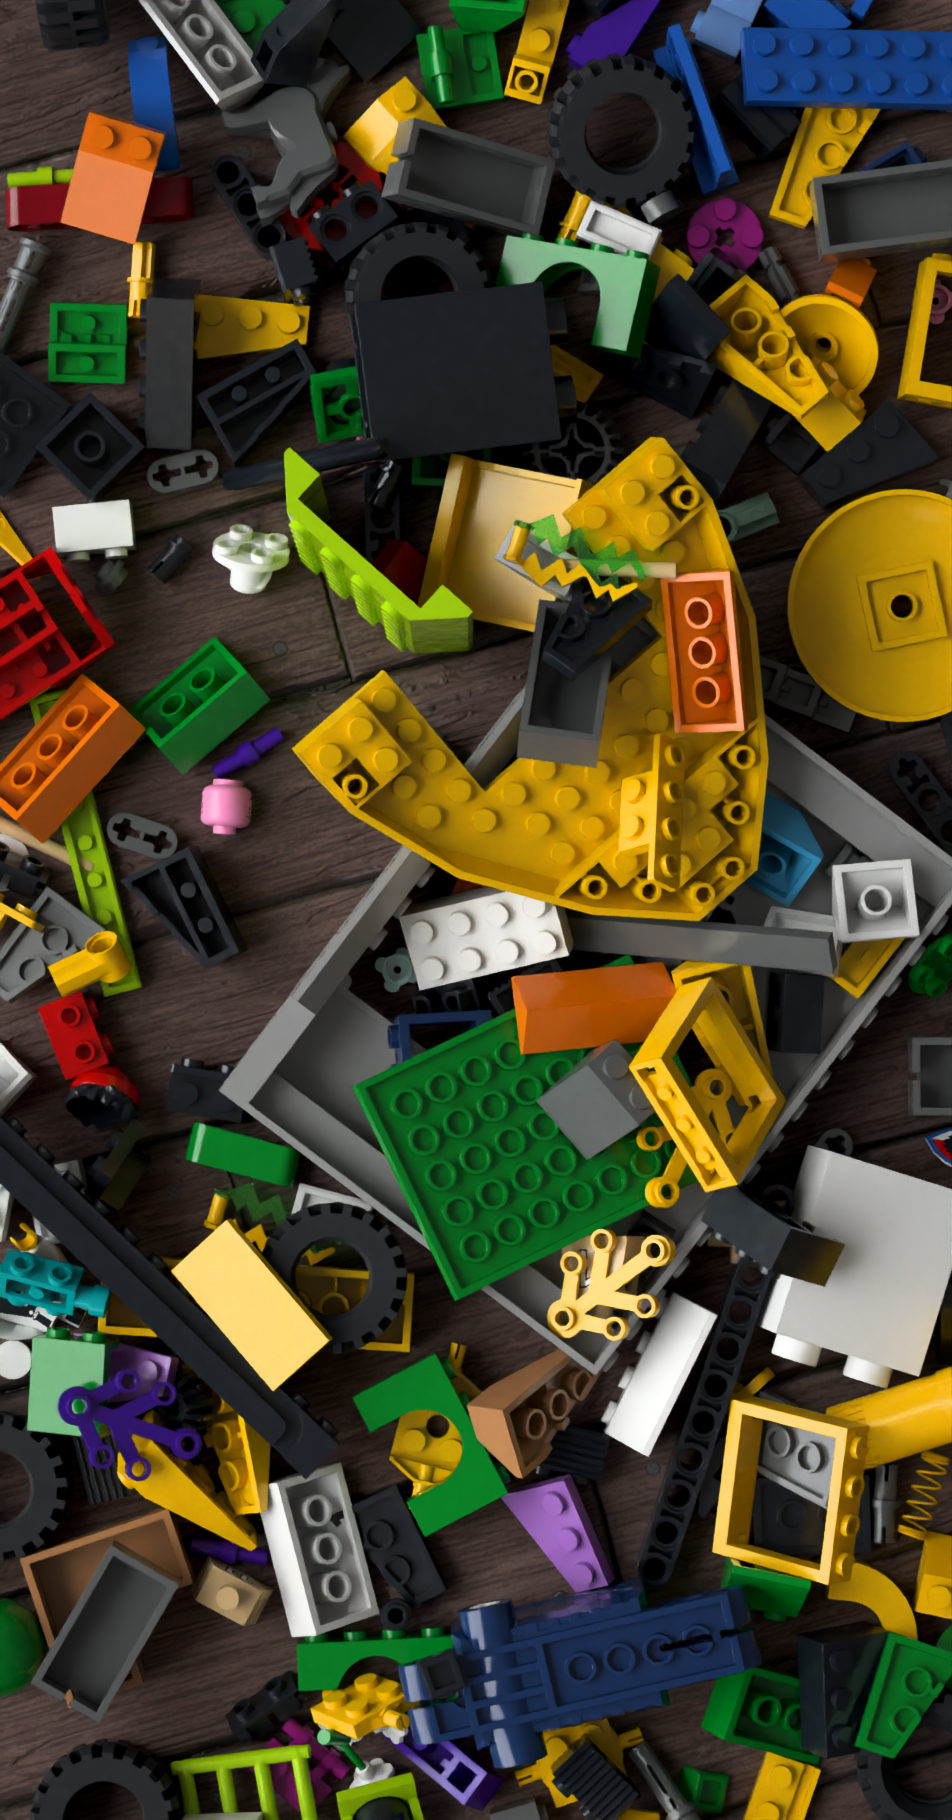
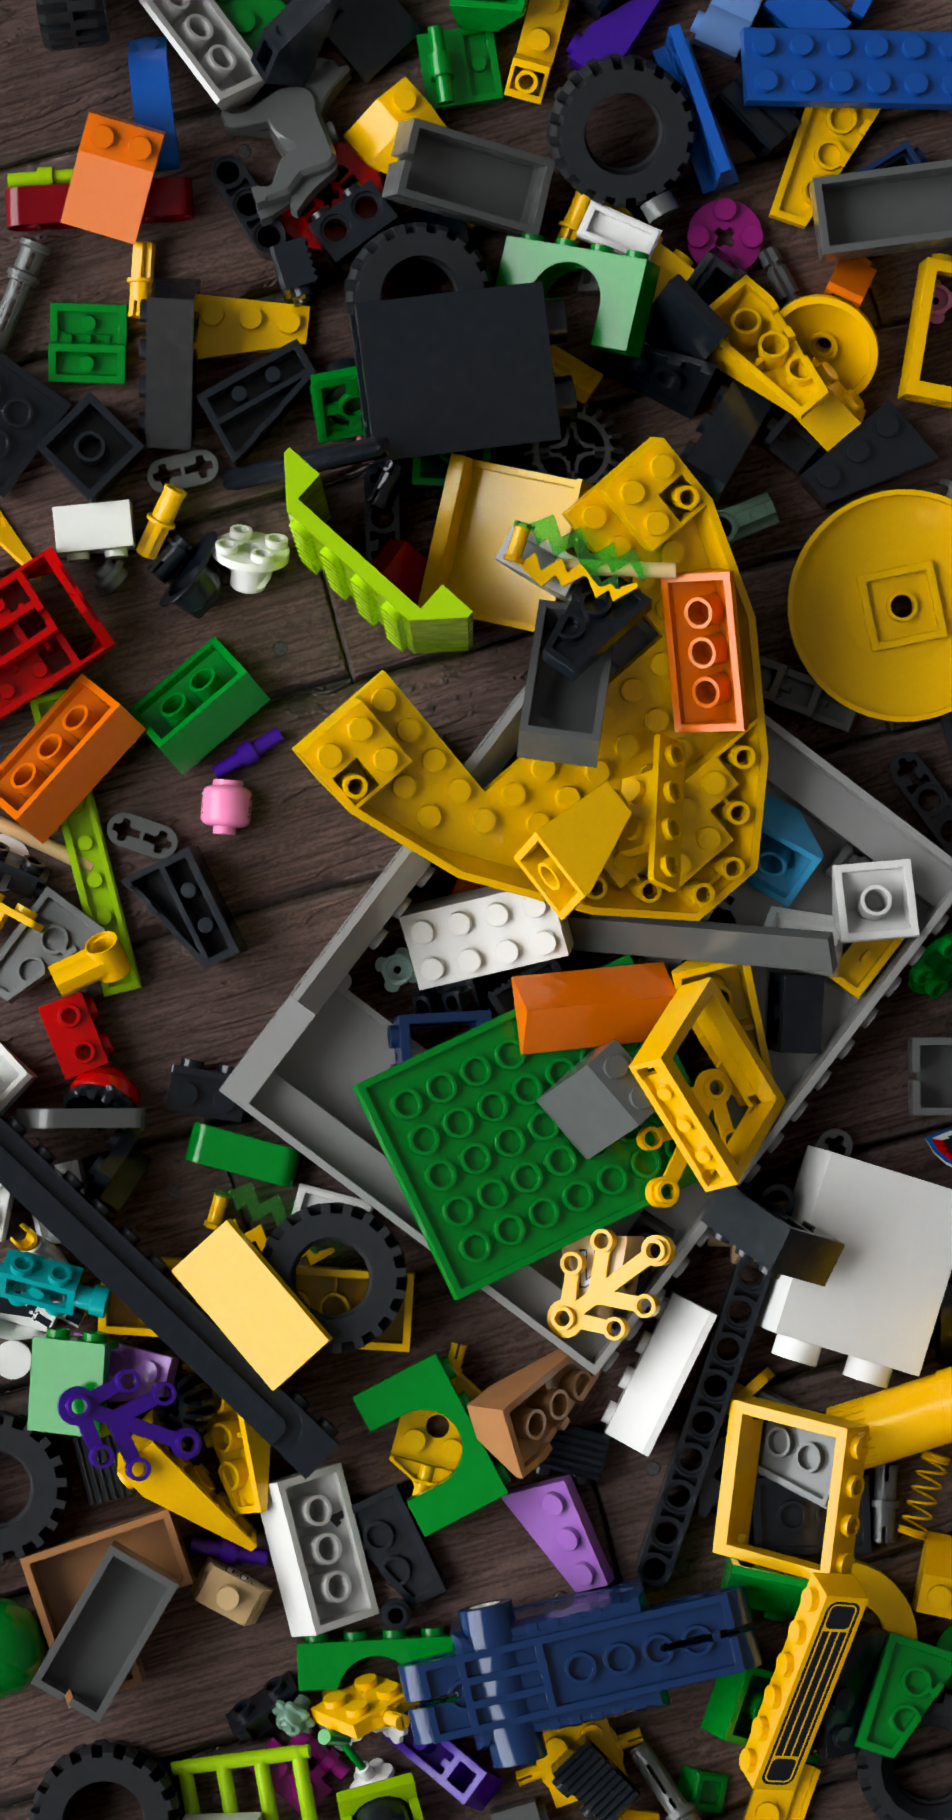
black tile [417,1647,468,1700] -> none
none -> dark grey beam [16,1108,146,1128]
none -> yellow axle [136,483,187,560]
none -> black piece [159,531,223,619]
none -> sand green plant [272,1694,316,1737]
none -> yellow slope [513,781,632,920]
none -> yellow brick [739,1572,869,1791]

